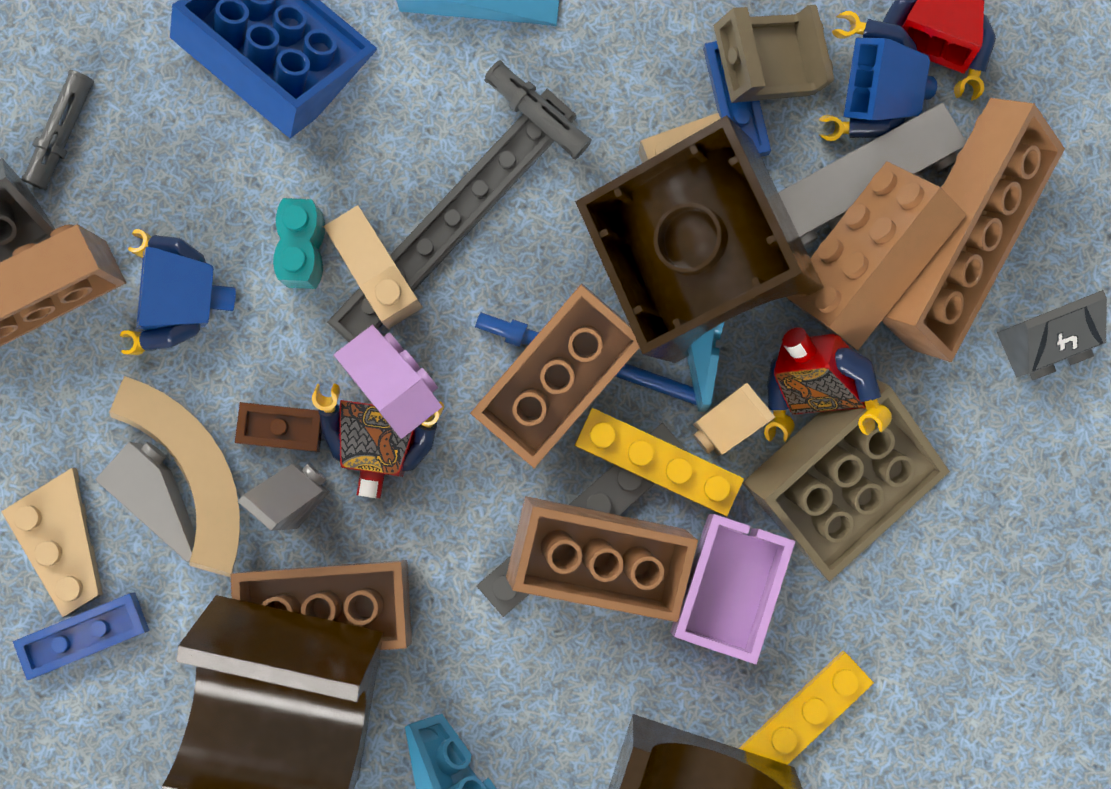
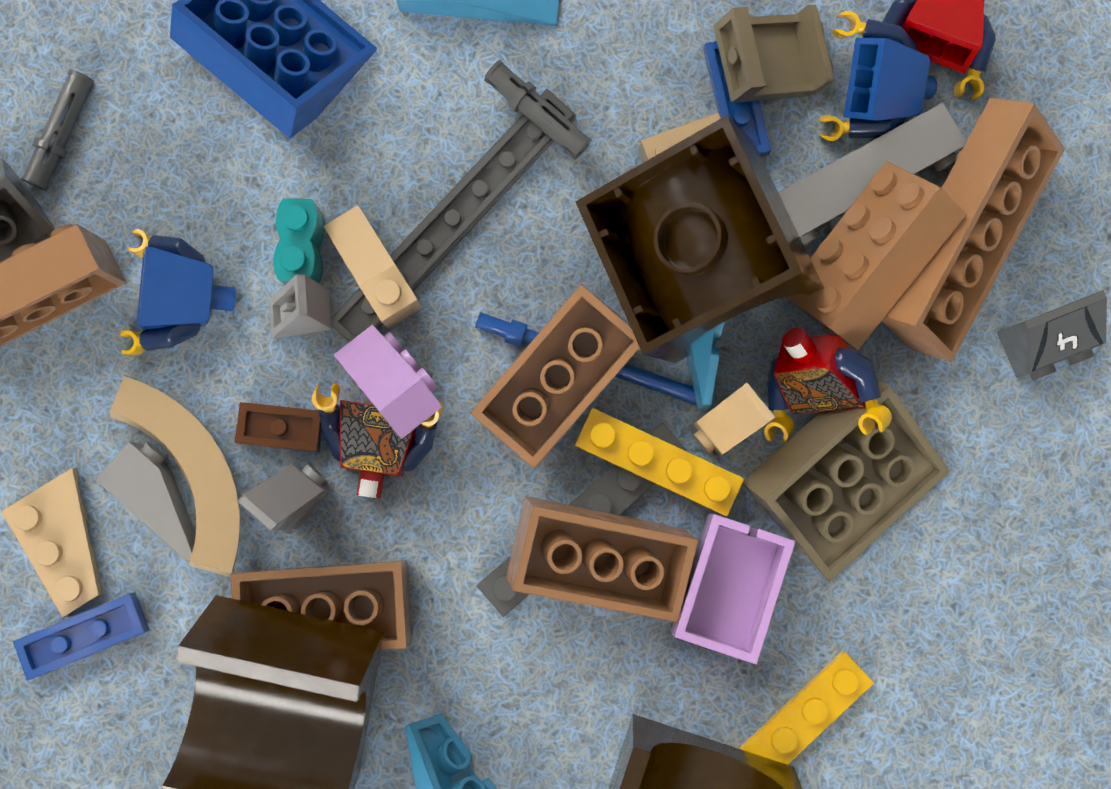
none -> light grey slope [269,274,332,339]

